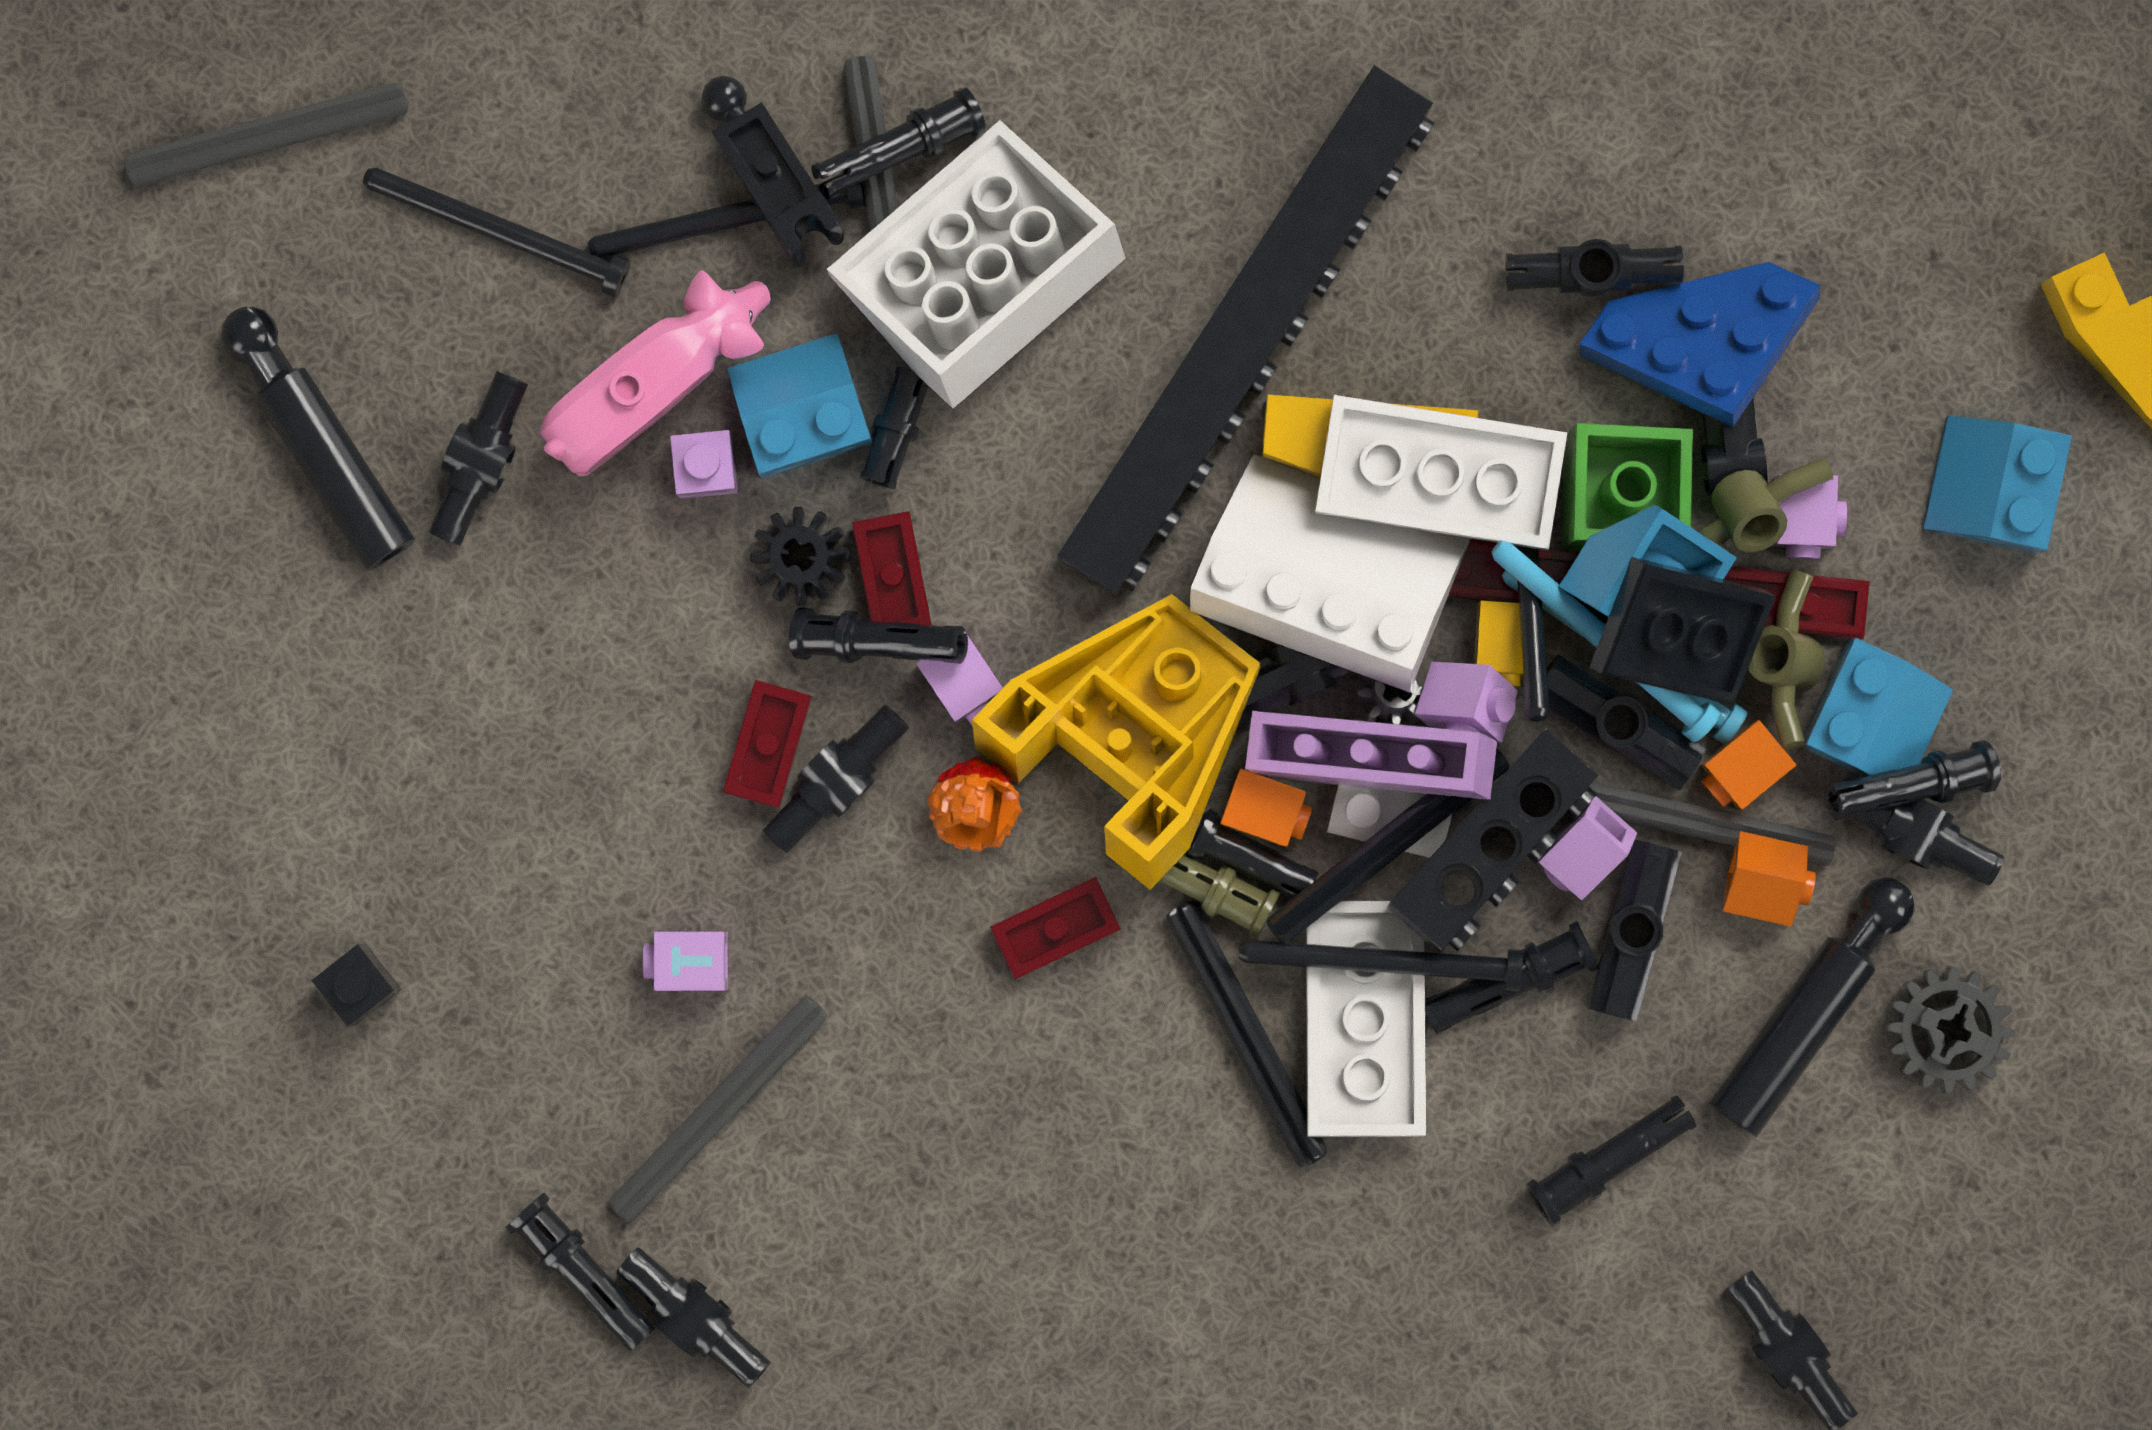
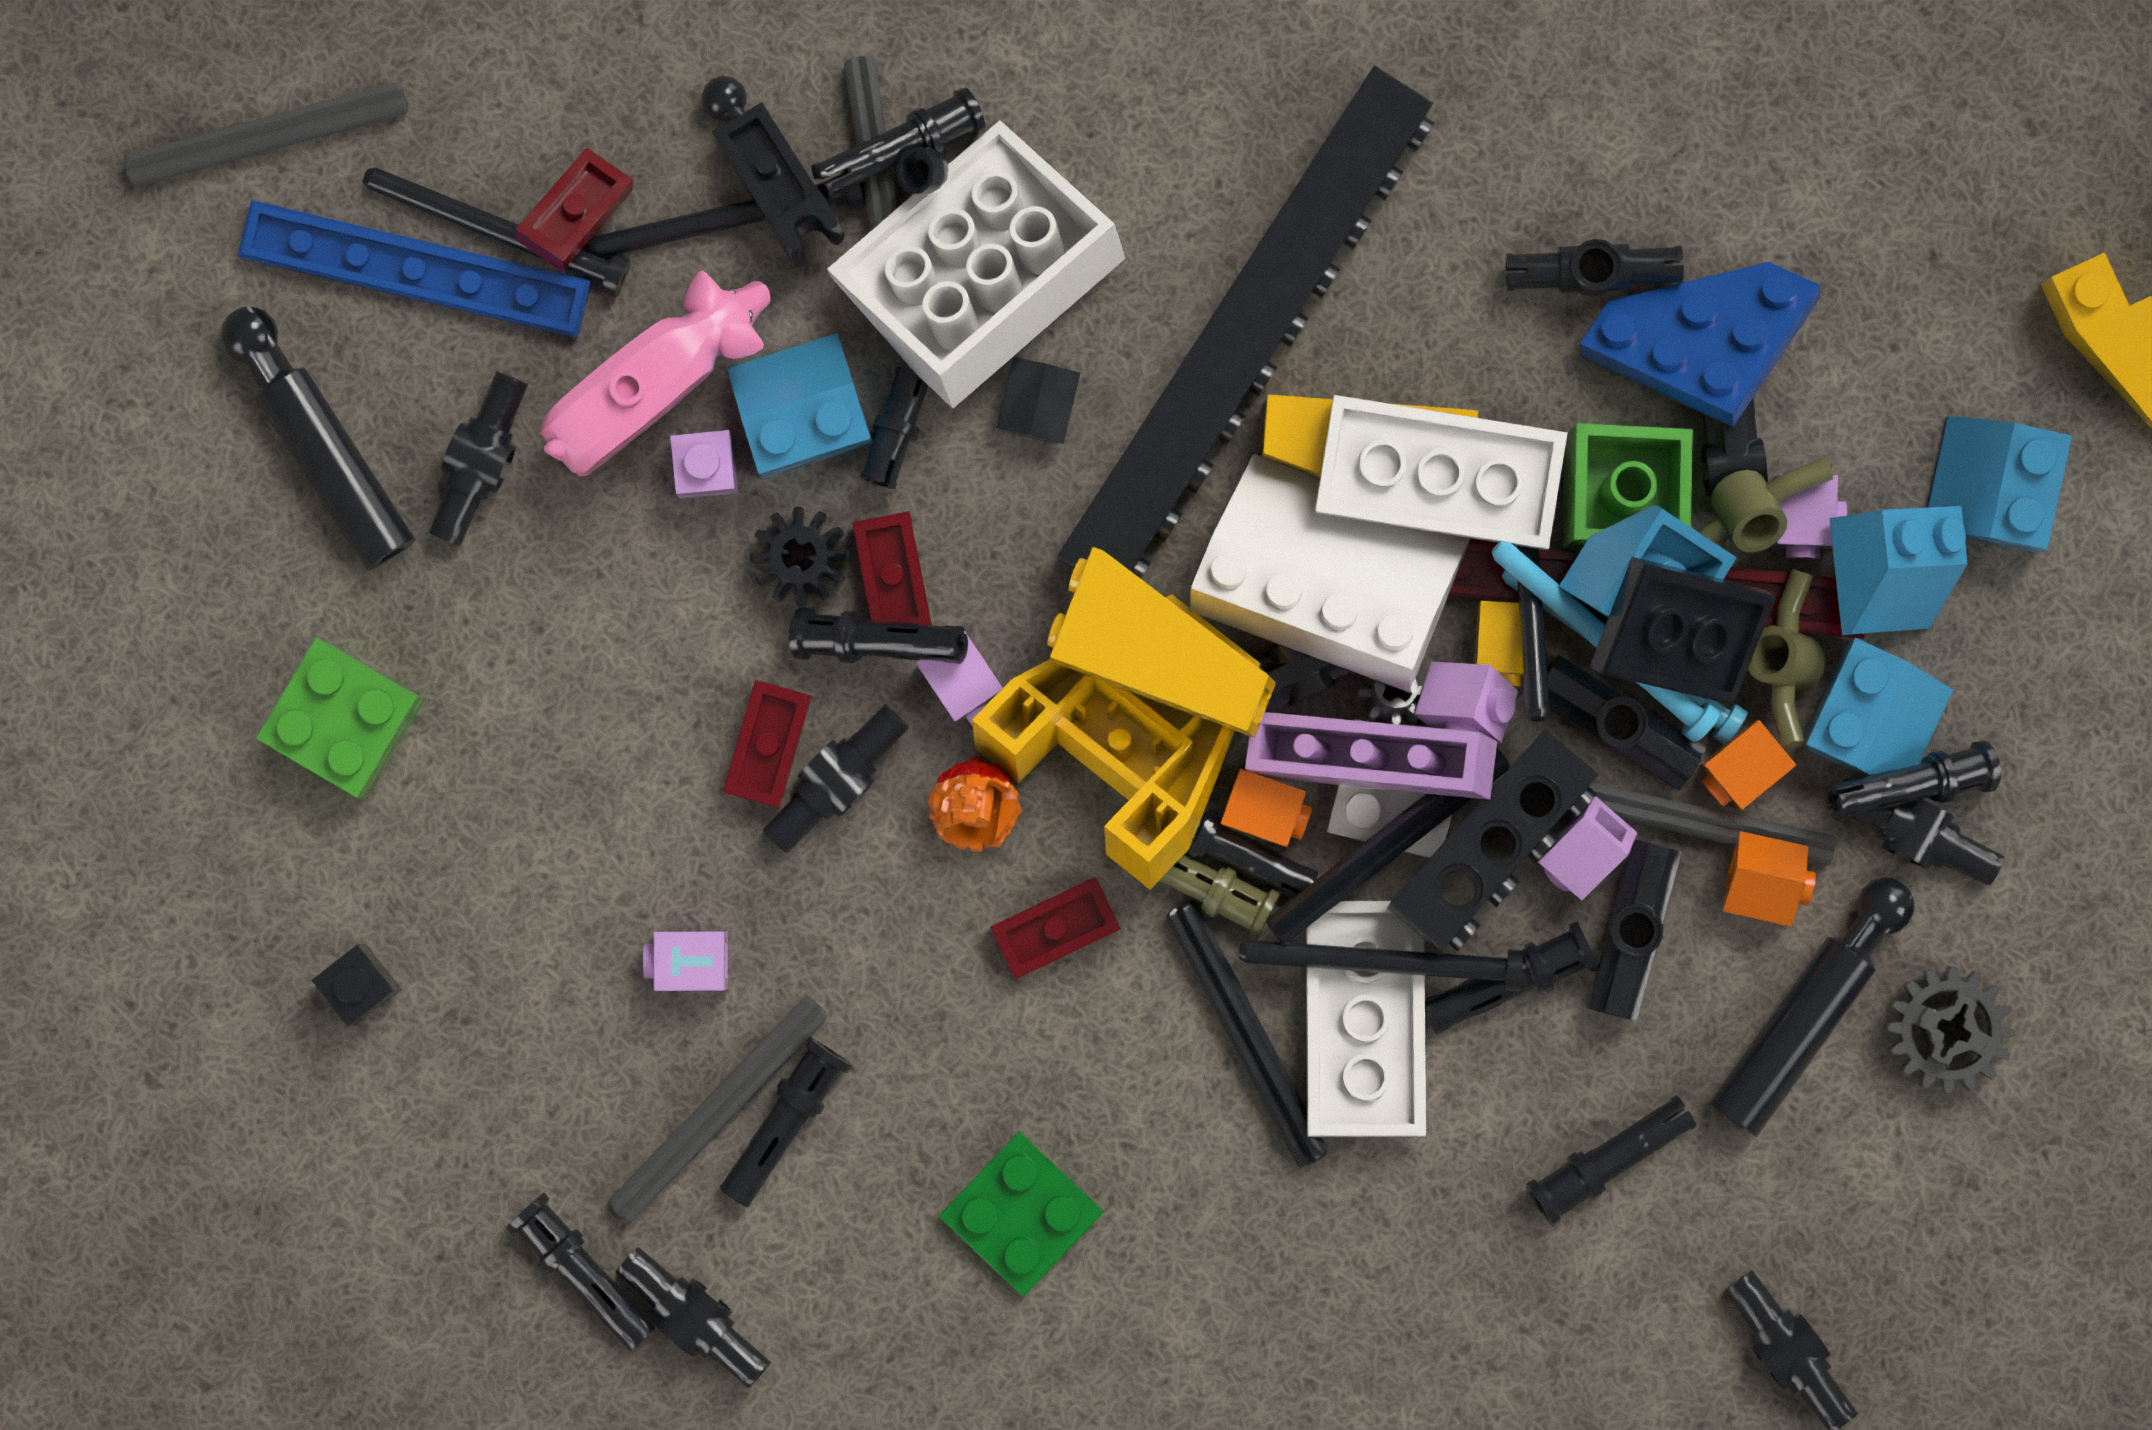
none -> blue tile [238,200,592,339]
none -> bright green brick [256,637,425,799]
none -> dark red plate [515,148,633,272]
none -> black pin [720,1037,853,1207]
none -> black hinge [896,147,948,194]
none -> green plate [939,1131,1104,1297]
none -> black piece [996,357,1080,444]
none -> yellow slope [1047,547,1276,738]
none -> dark azure slope [1829,506,1968,635]

